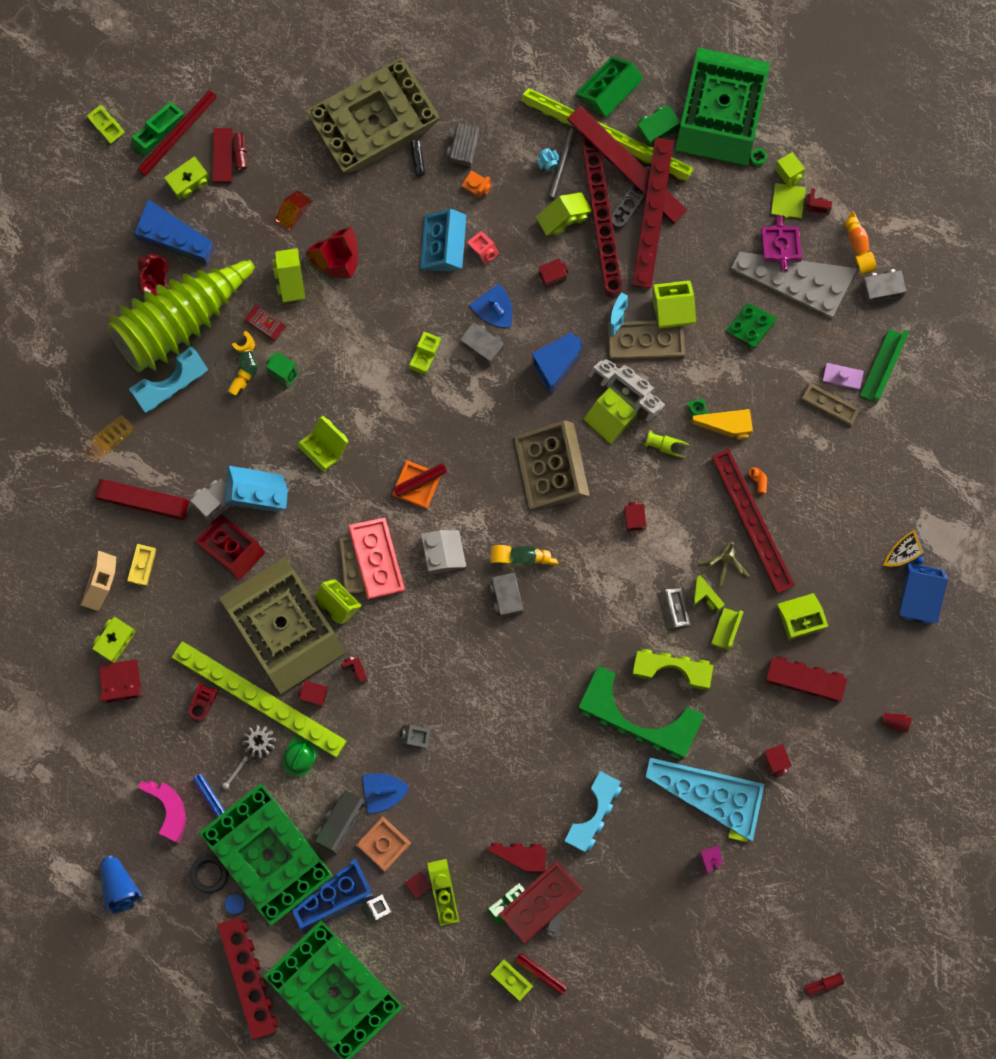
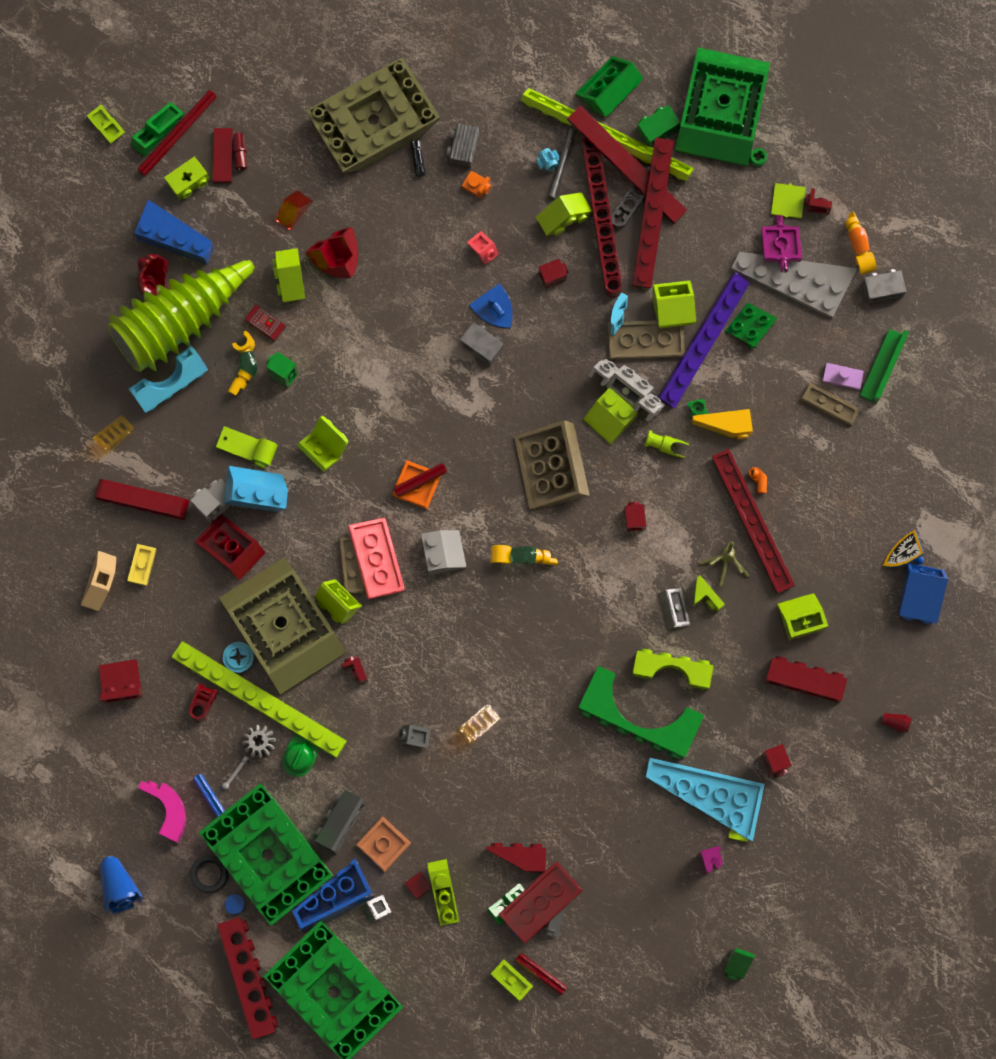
lime brick [92,616,136,663] -> none
dark red brick [297,680,328,708] -> none
blue shield [362,773,410,814] -> none
lime slope [409,332,441,375] -> none
dark azure slope [420,209,466,272] -> none
flat silver brick [489,573,523,618] -> none
blue slope [532,332,583,395] -> none
medium azure arch [564,771,622,853] -> none
lime panel [711,608,743,651] -> none
lime brick [775,152,805,186] -> none
dark red axle [804,973,844,996] -> none
none -> lime door [216,426,278,469]
none -> medium azure gear [223,642,254,673]
none -> clear yellow slope [459,704,501,744]
none -> dark purple plate [658,273,750,409]
none -> green slope [723,948,755,981]

